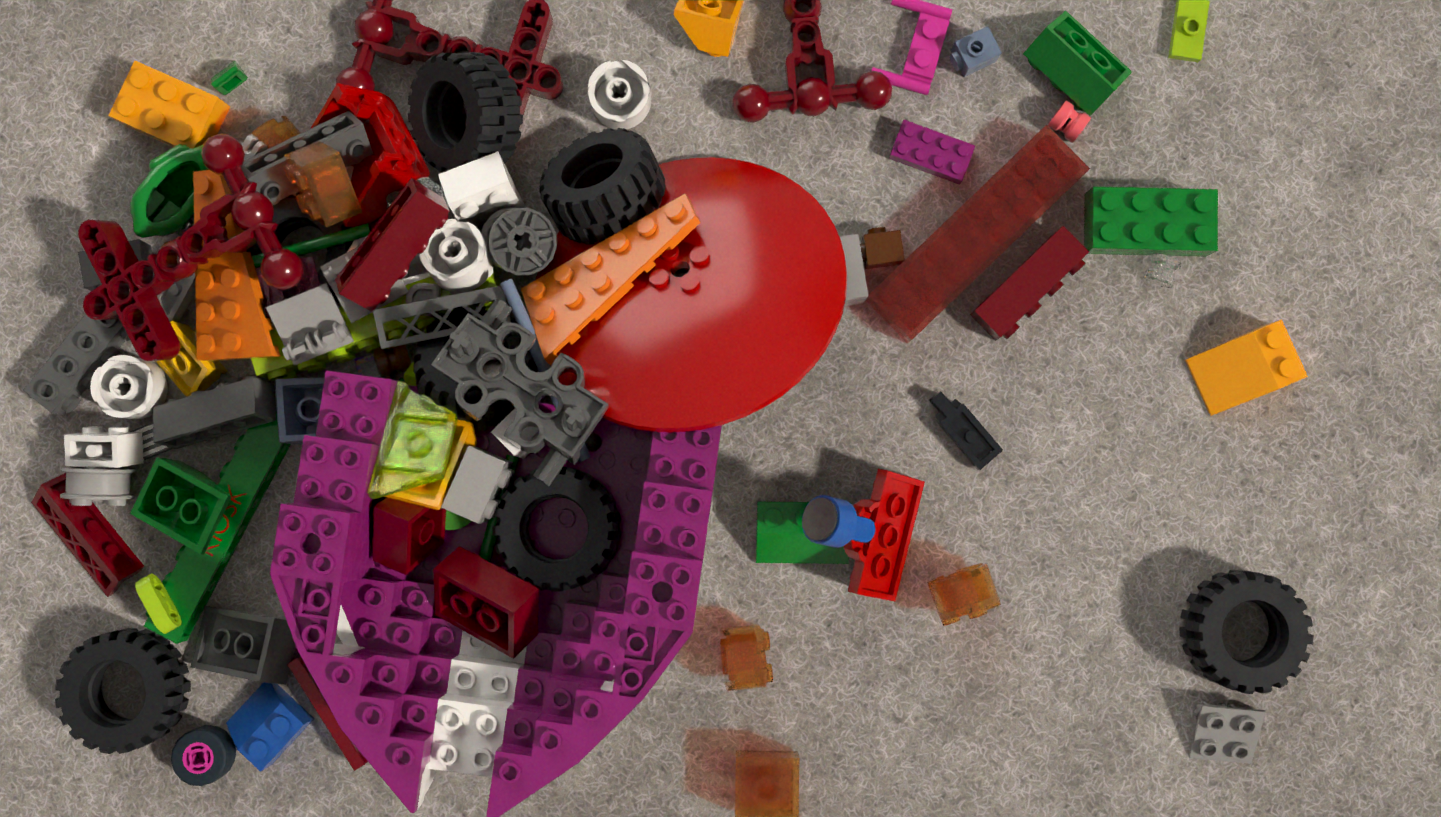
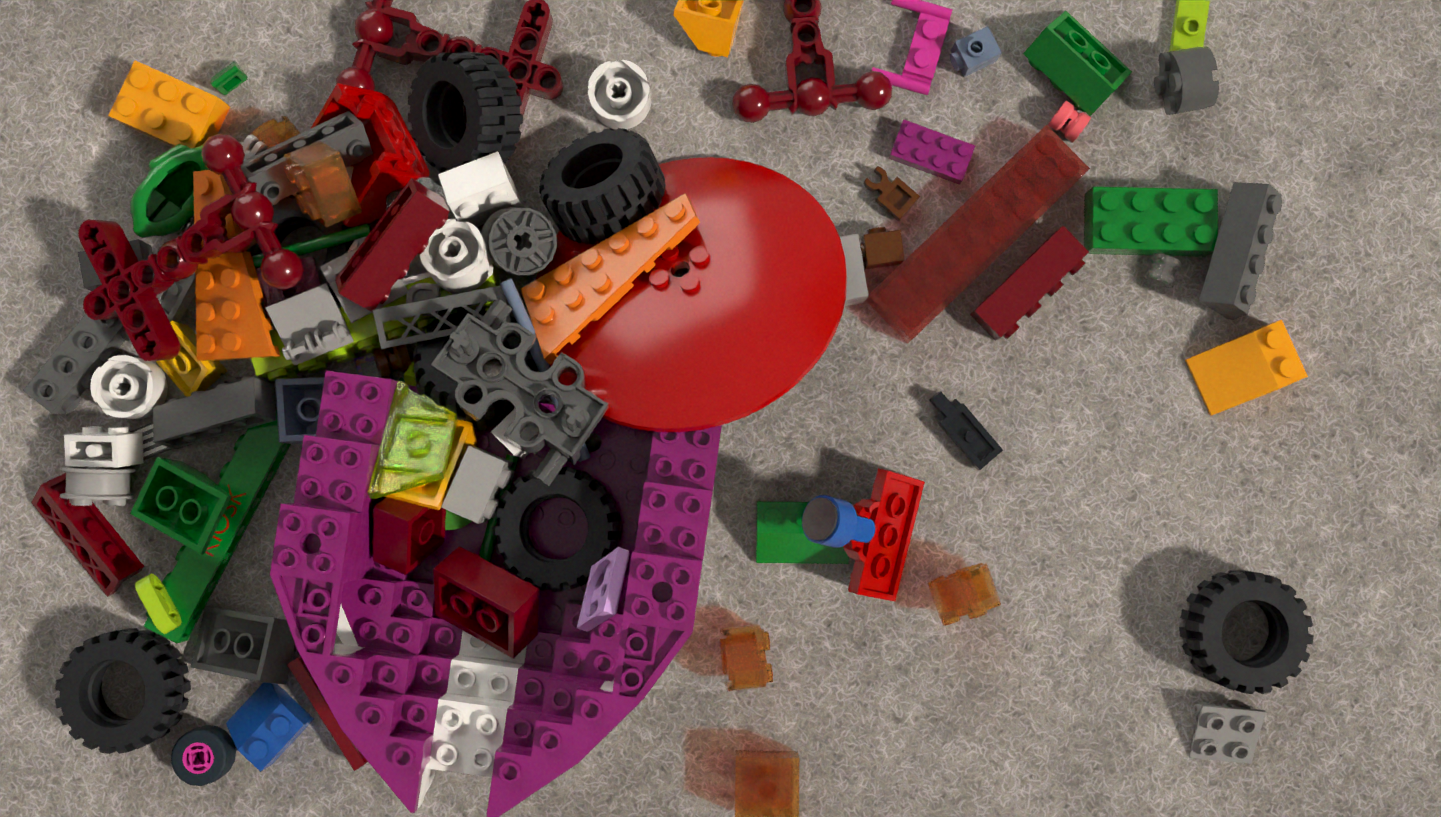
none -> lavender piece [577,547,630,632]
none -> reddish brown plate [864,166,920,221]
none -> dark grey brick [1154,46,1219,115]
none -> dark grey slope [1199,182,1282,320]

